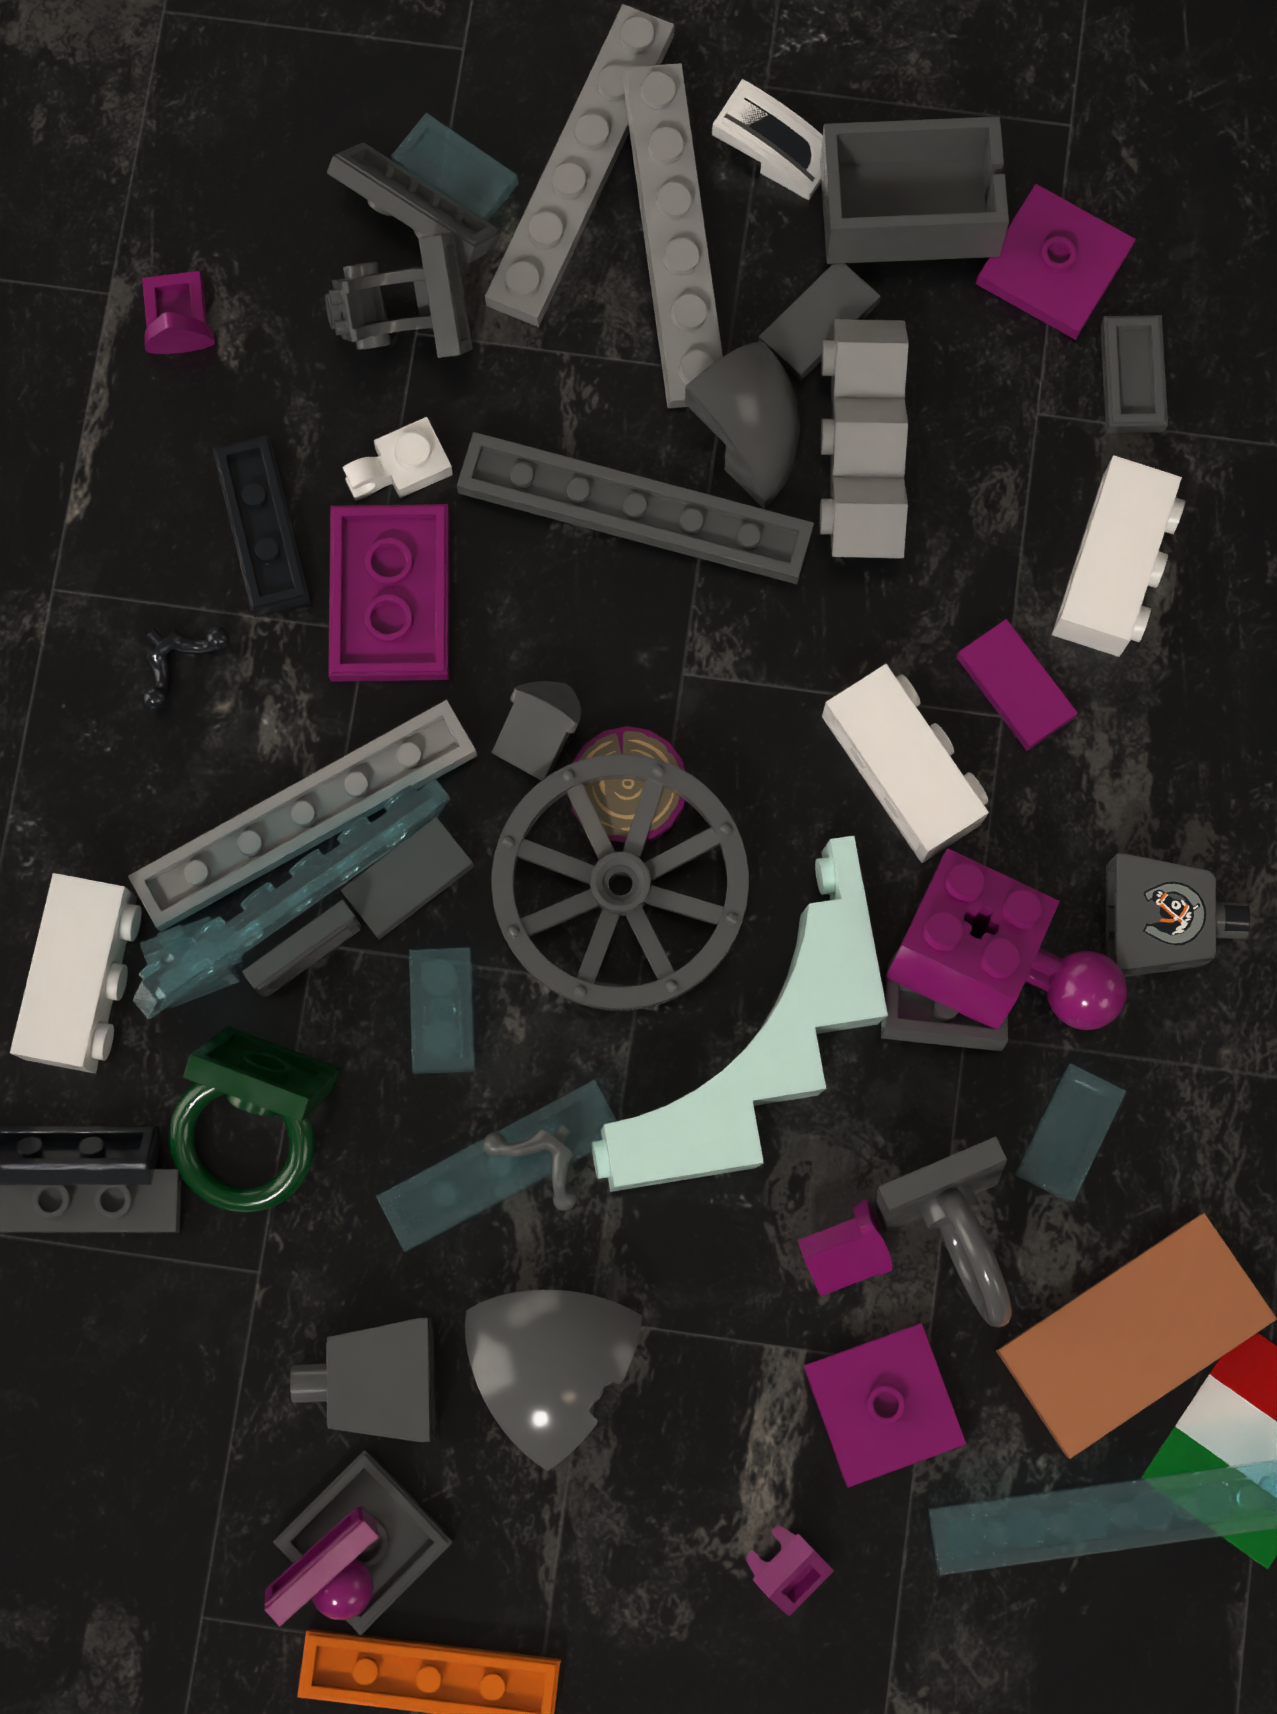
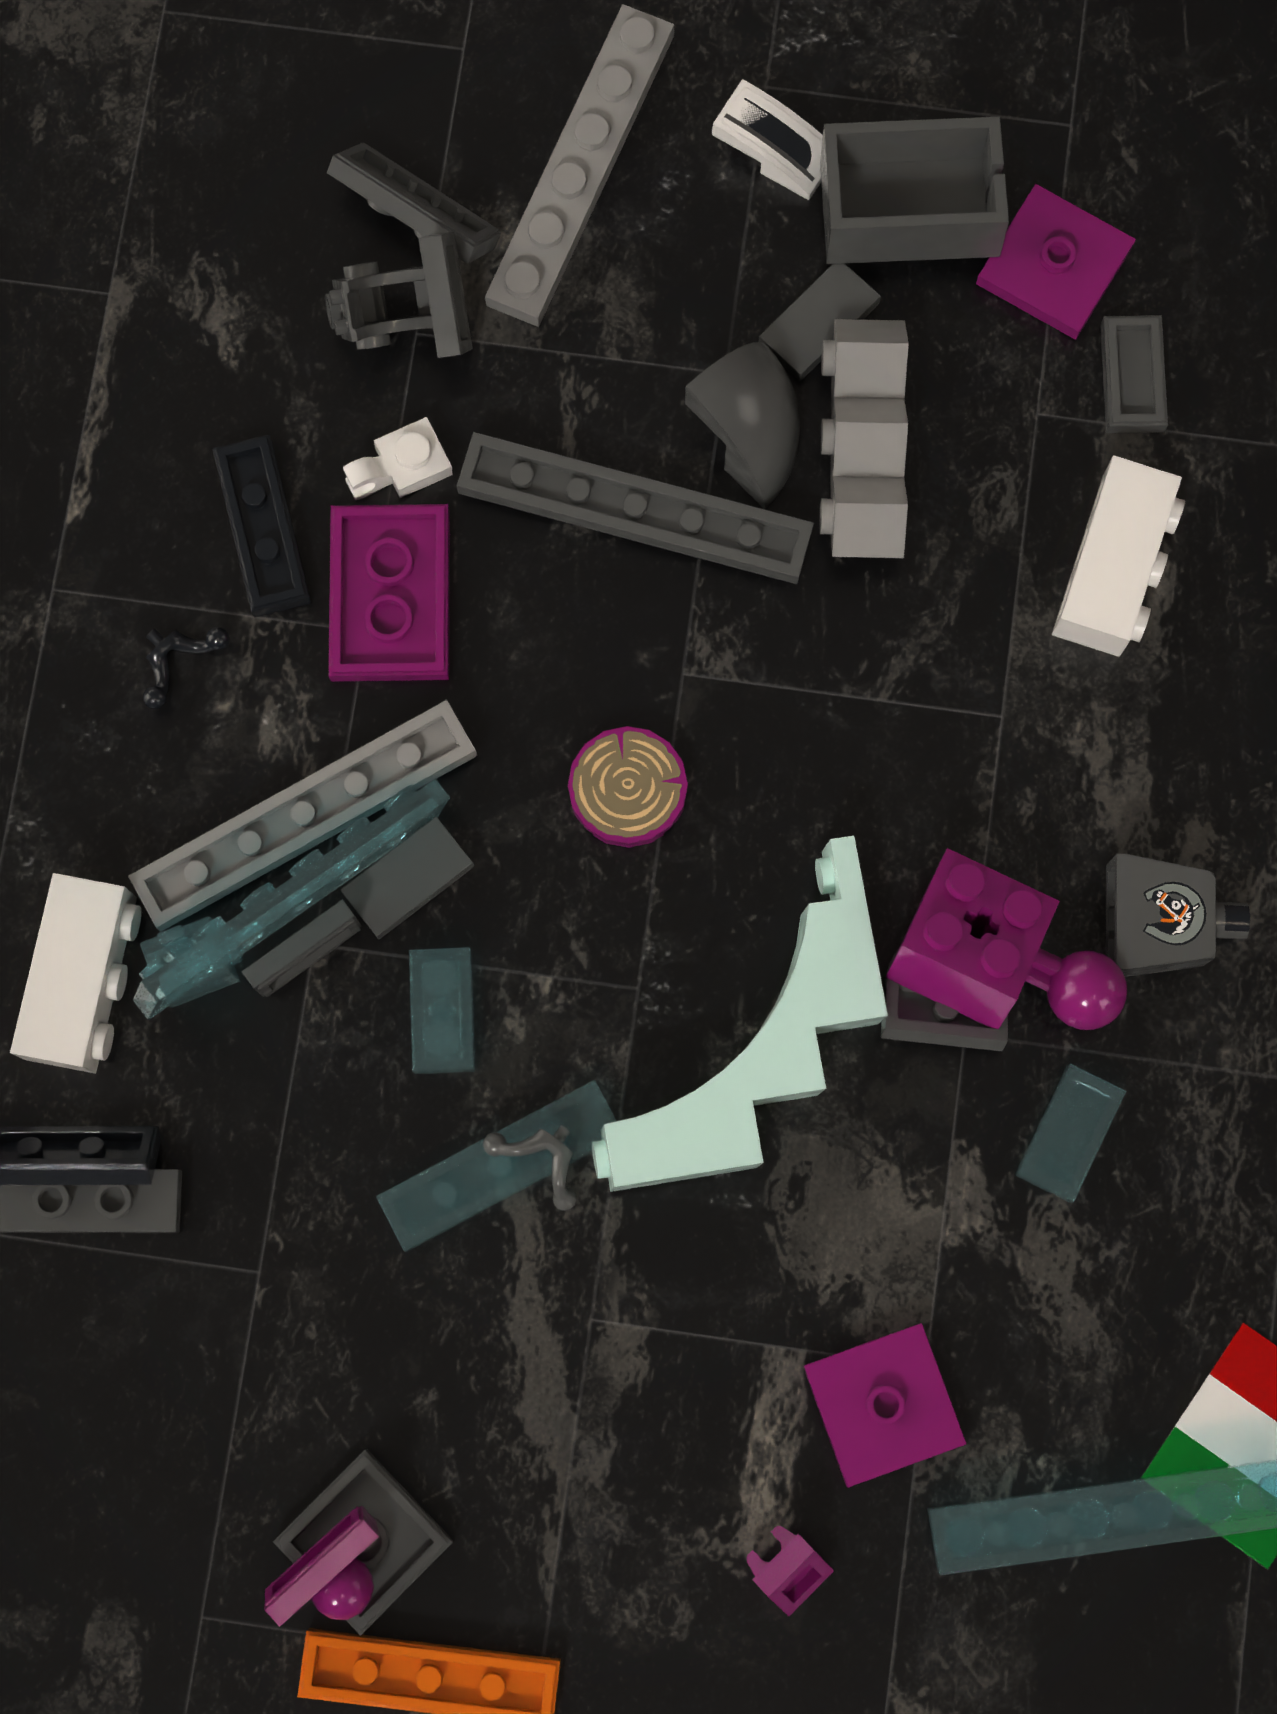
magenta tile [142,271,215,354] -> none
dark green tile [169,1026,341,1213] -> none
dark grey torso [290,1318,435,1442] -> none
clear light blue tile [392,113,518,222] -> none
dark grey brick [465,1290,643,1471] -> none
dark grey tile [491,681,581,781] -> none
dark grey wheel [492,754,749,1011] -> none
light grey plate [622,63,723,408] -> none
magenta tile [797,1198,892,1296] -> none
white brick [822,664,989,863] -> none
dark grey tile [875,1137,1012,1328] -> none
magenta tile [956,619,1078,751] -> none
nougat tile [996,1213,1277,1459] -> none

